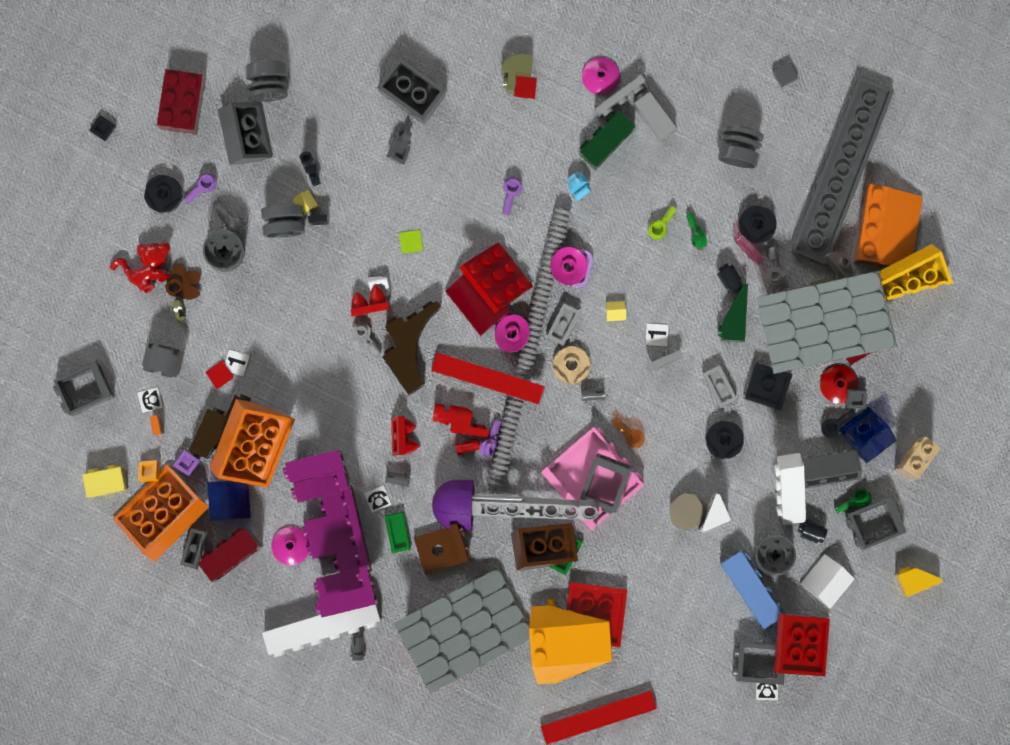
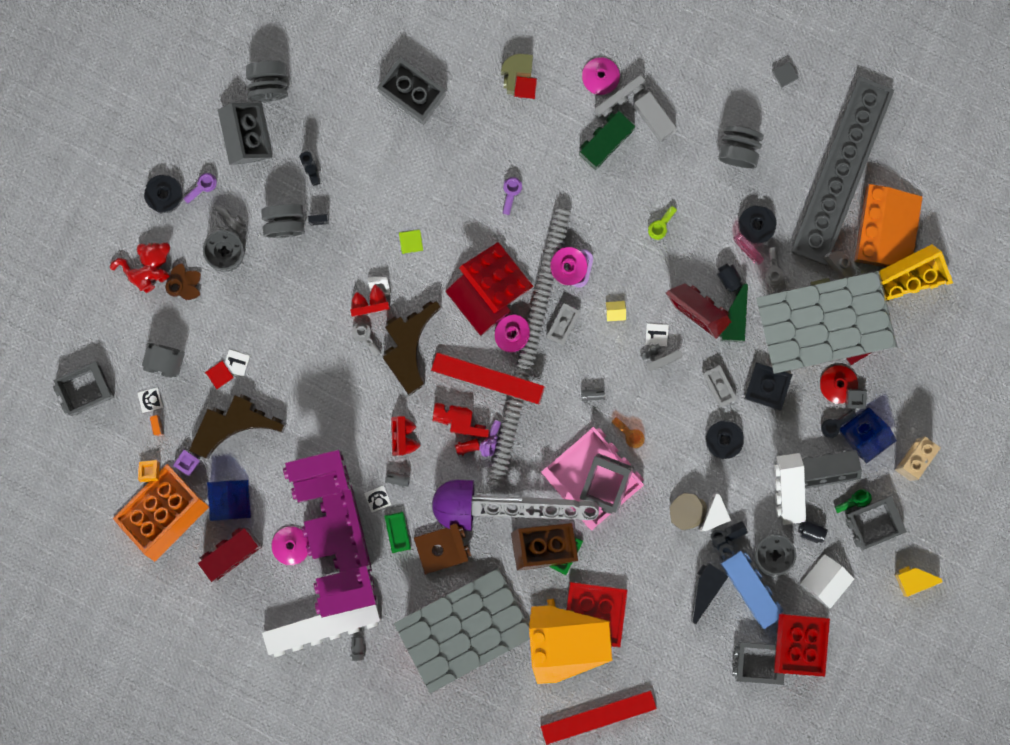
light yellow brick [82,464,128,498] -> none
black tile [89,115,116,142] -> none
dark red brick [156,69,206,134] -> none
olive tile [172,300,185,322] -> none
dark grey slope [180,527,208,570] -> none
orange slope [209,399,295,488] -> none
light yellow slope [293,190,319,215] -> none
dark grey plate [386,129,412,165] -> none
tan tile [552,346,591,384] -> none
medium azure piece [567,173,591,201] -> none
green plate [686,213,707,250] -> none
sticker [756,678,778,700] -> none
none -> dark grey piece [640,344,661,360]
none -> dark red slope [666,283,731,339]
none -> black slope [691,563,729,624]
none -> black bar [711,521,748,560]

